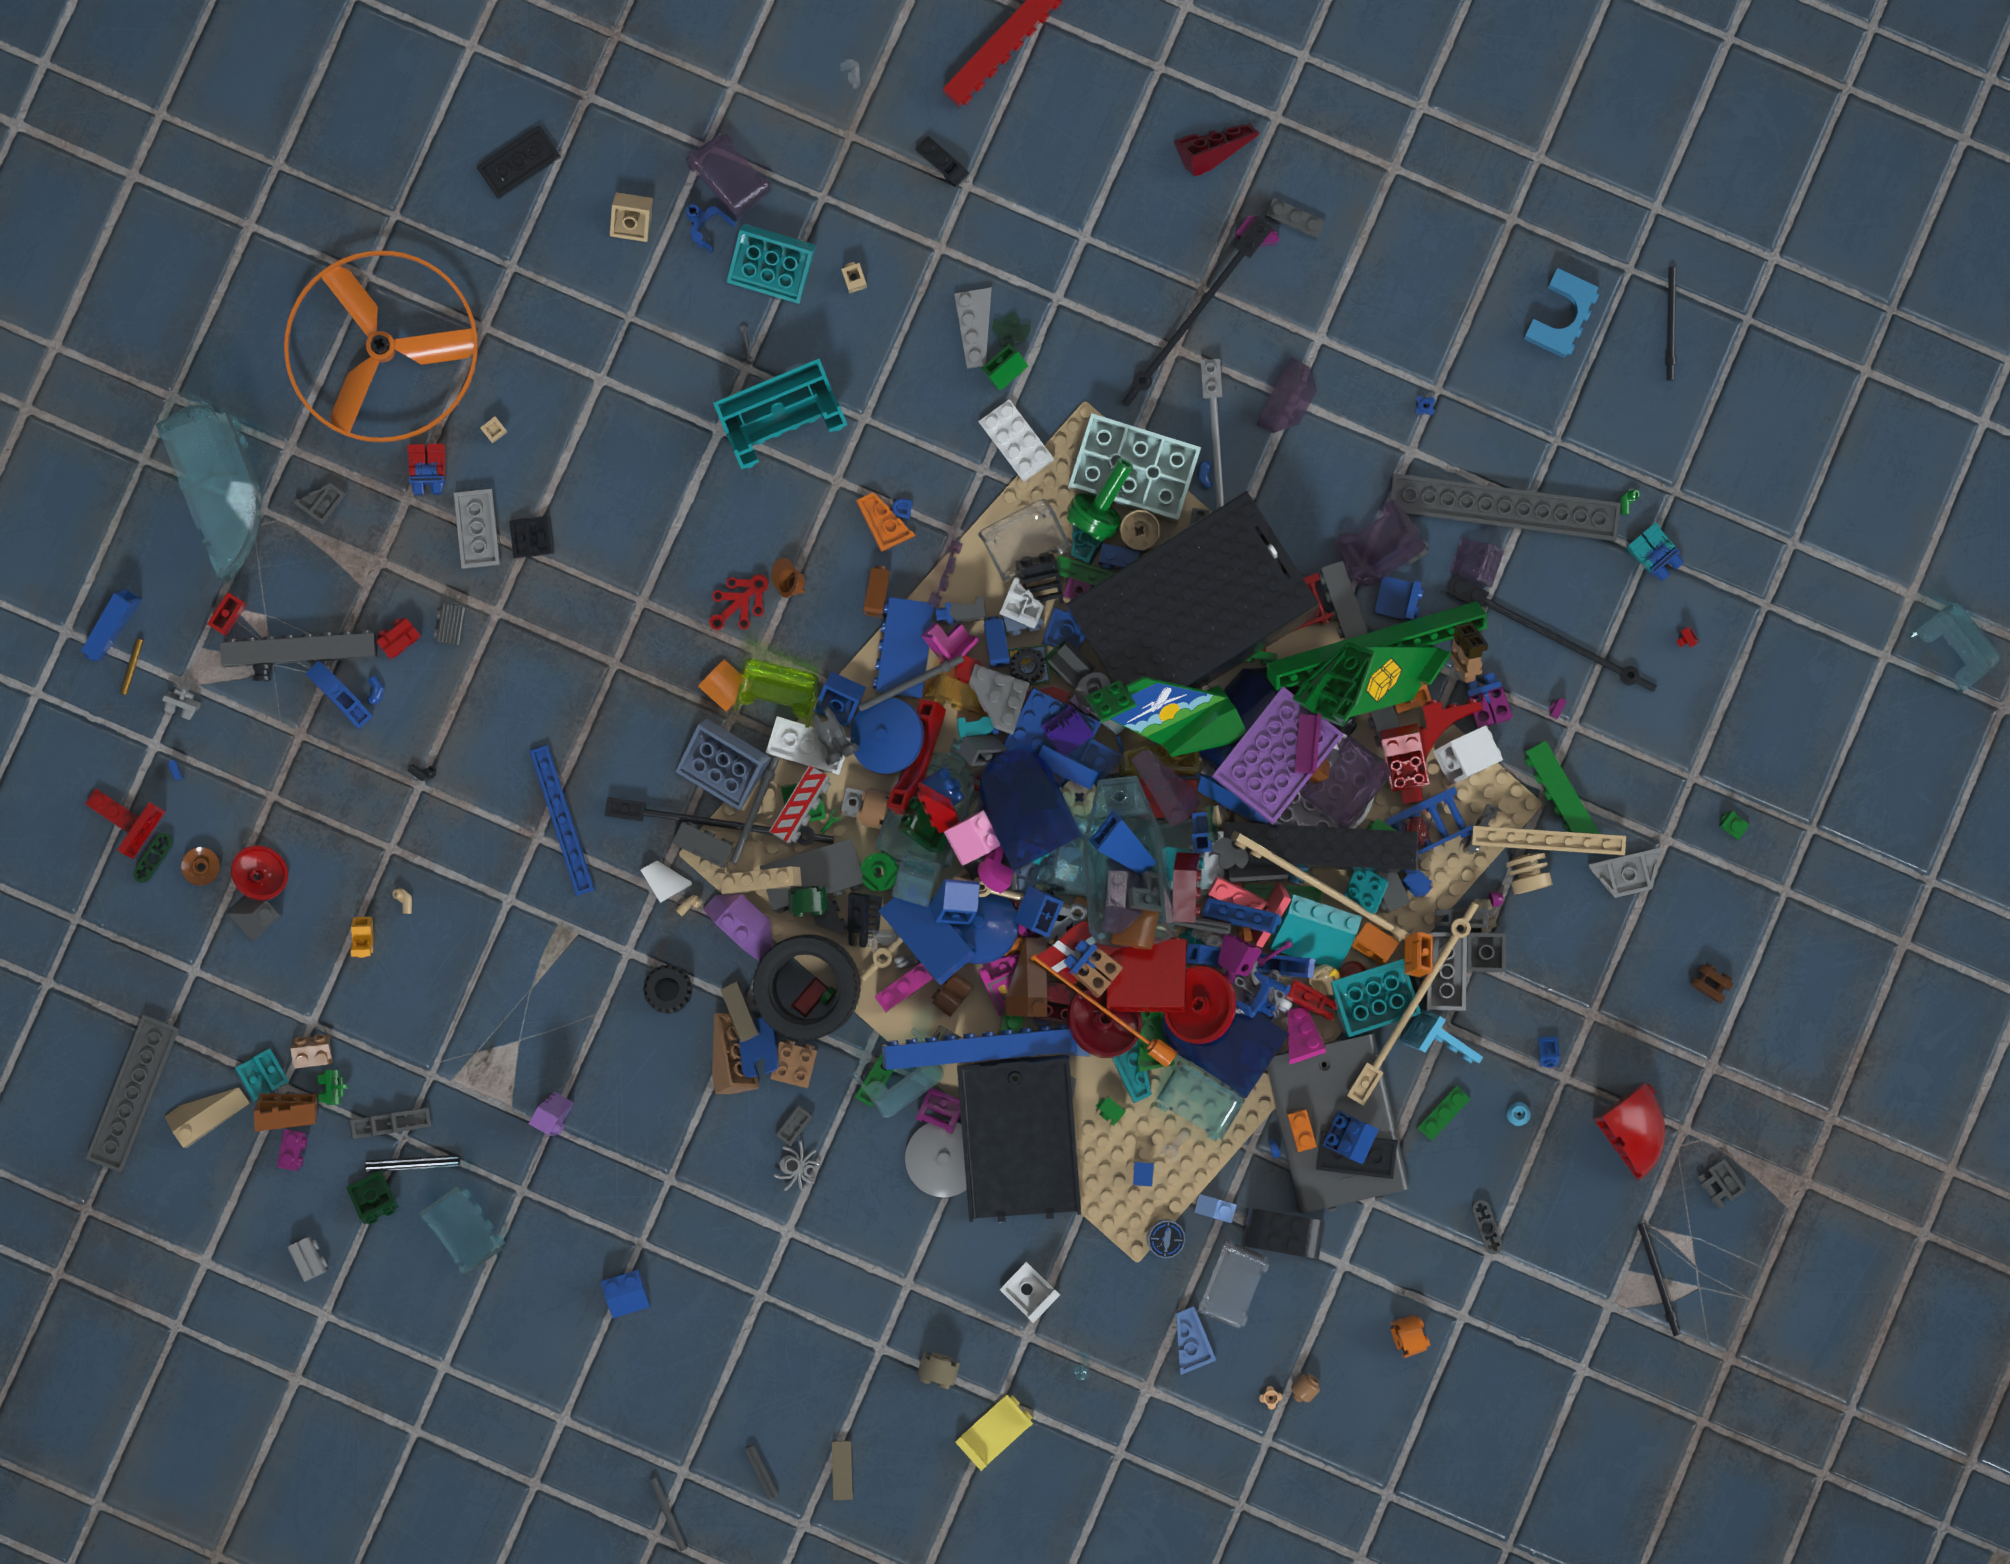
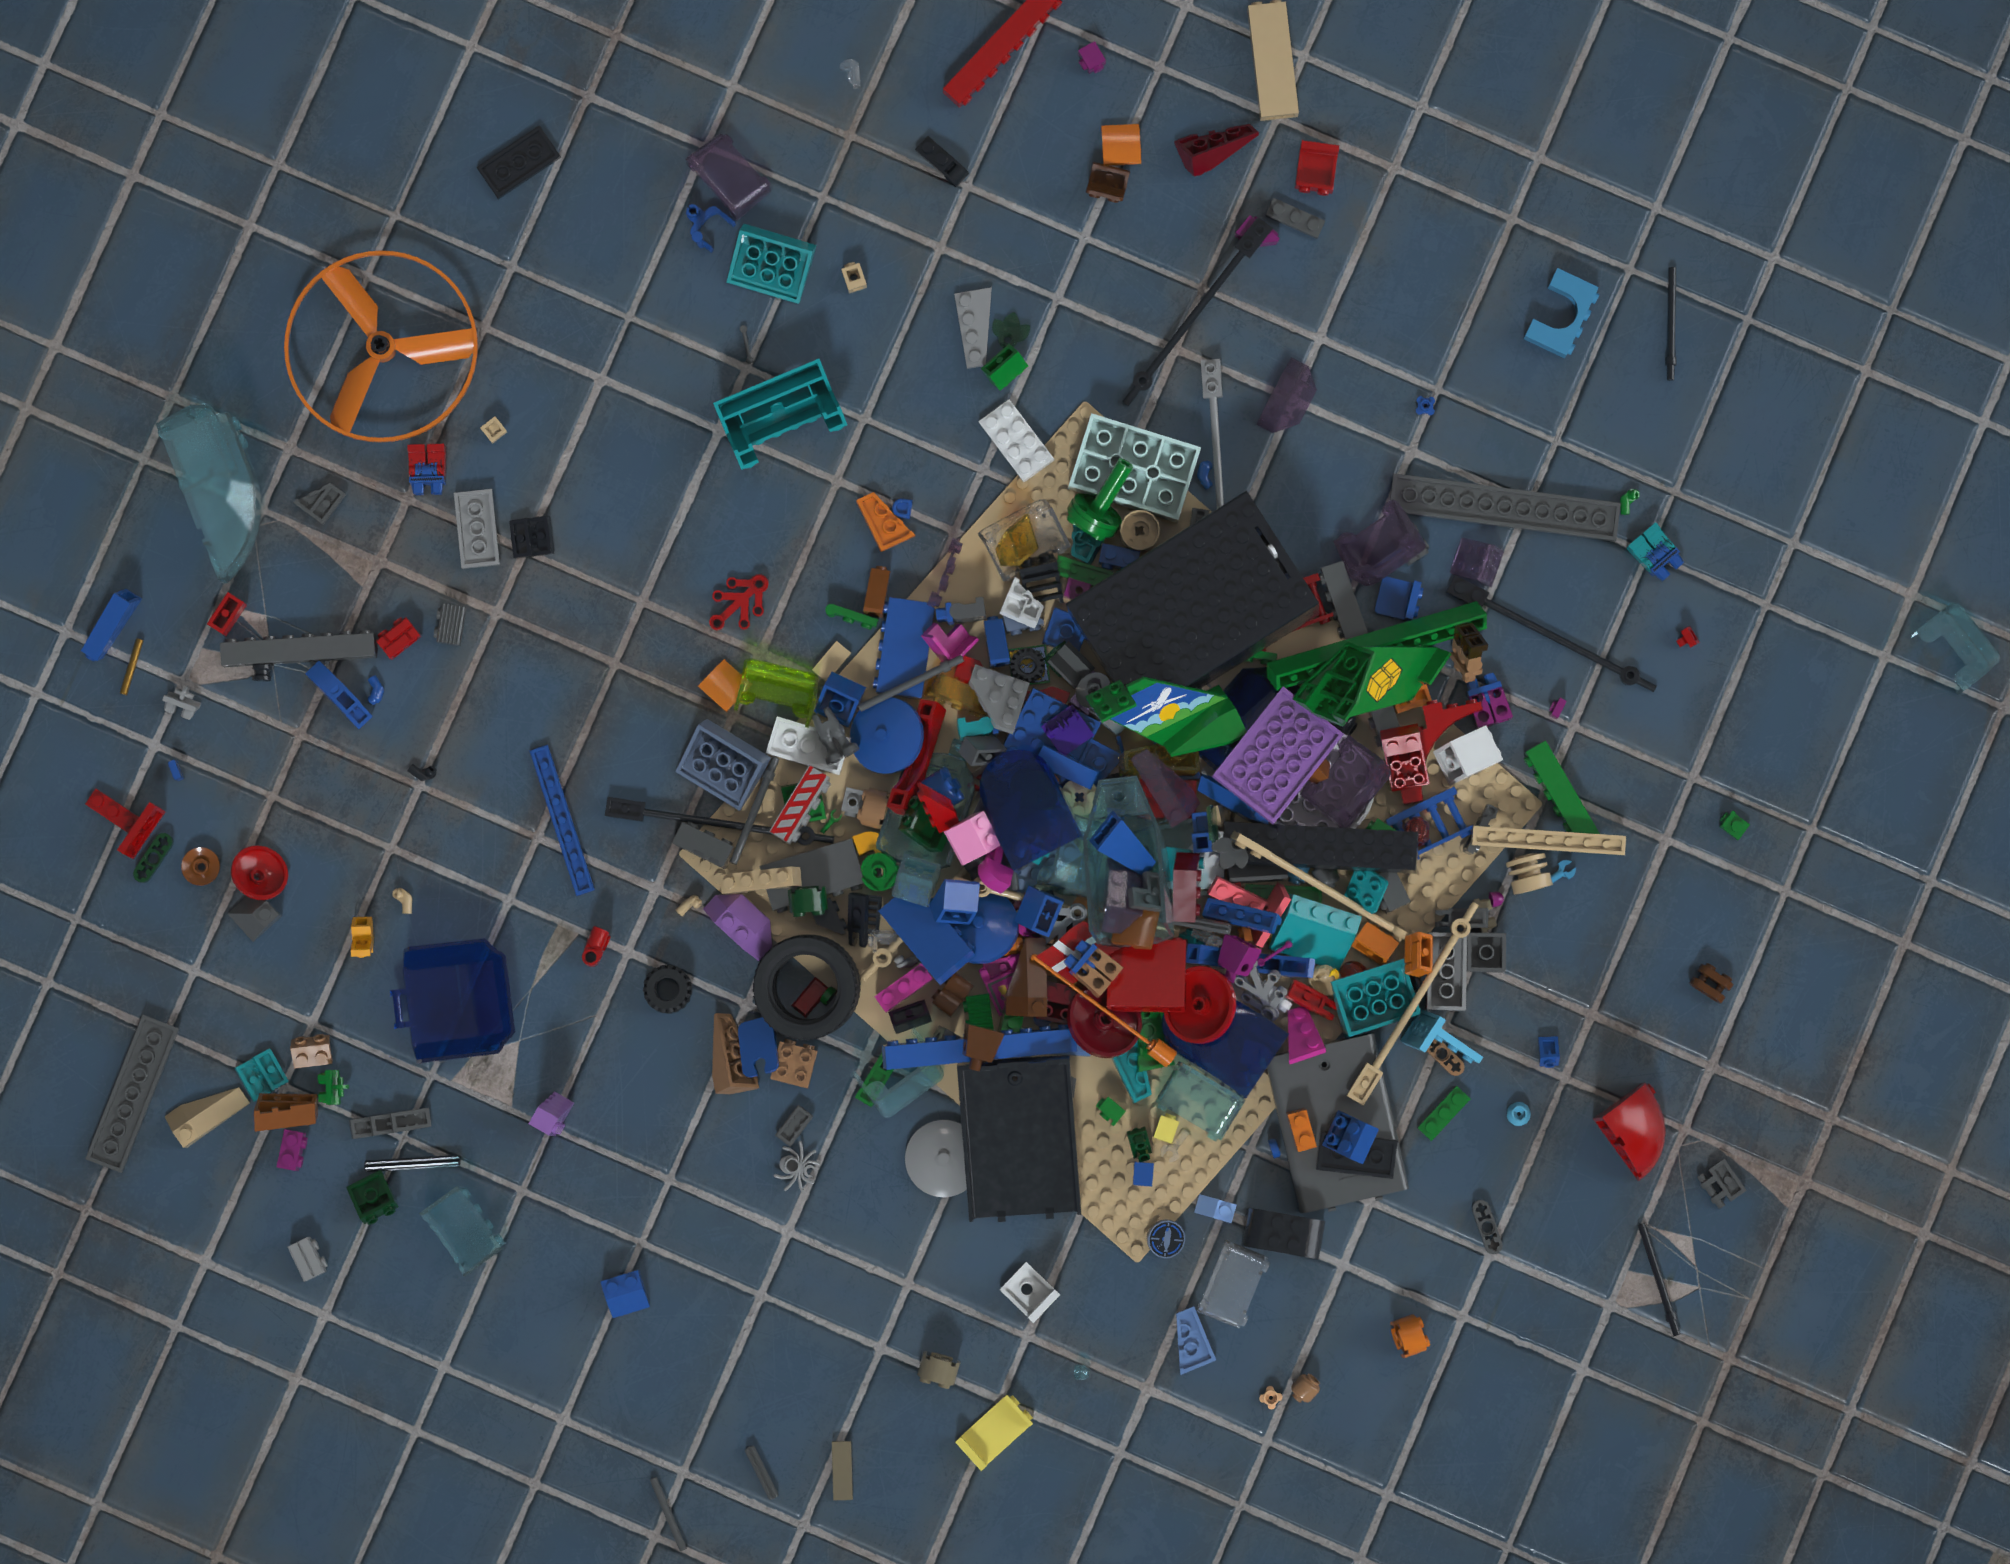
tan slope [610,192,653,242] -> none
white slope [641,861,692,903] -> none
dark tan tile [720,982,760,1042] -> none
dark orange piece [771,558,806,598] -> none
magenta plate [916,1087,961,1134] -> none
blue piece [1236,971,1291,1018] -> none
magenta panel [1294,713,1321,774] -> none
blue brick [1401,870,1432,897] -> none
light grey wing [1588,847,1661,898] -> none
none -> clear blue windscreen [390,938,515,1064]
none -> red piece [582,926,611,967]
none -> tan tile [812,641,851,682]
none -> green plate [825,604,879,630]
none -> light orange brick [852,831,888,856]
none -> black slope [888,999,932,1034]
none -> reddish brown torso [962,1023,1004,1071]
none -> green brick [963,993,994,1030]
none -> clear yellow slope [995,514,1039,566]
none -> magenta brick [1078,41,1106,74]
none -> reddish brown bracket [1086,162,1130,203]
none -> orange slope [1101,124,1141,166]
none -> dark green hips [1127,1126,1152,1162]
none -> light yellow brick [1153,1113,1179,1144]
none -> tan brick [1247,0,1299,121]
none -> red panel [1295,140,1340,196]
none -> dark grey head [1312,868,1340,888]
none -> medium nougat beam [1426,1039,1465,1076]
none -> dark azure bar [1551,860,1576,883]

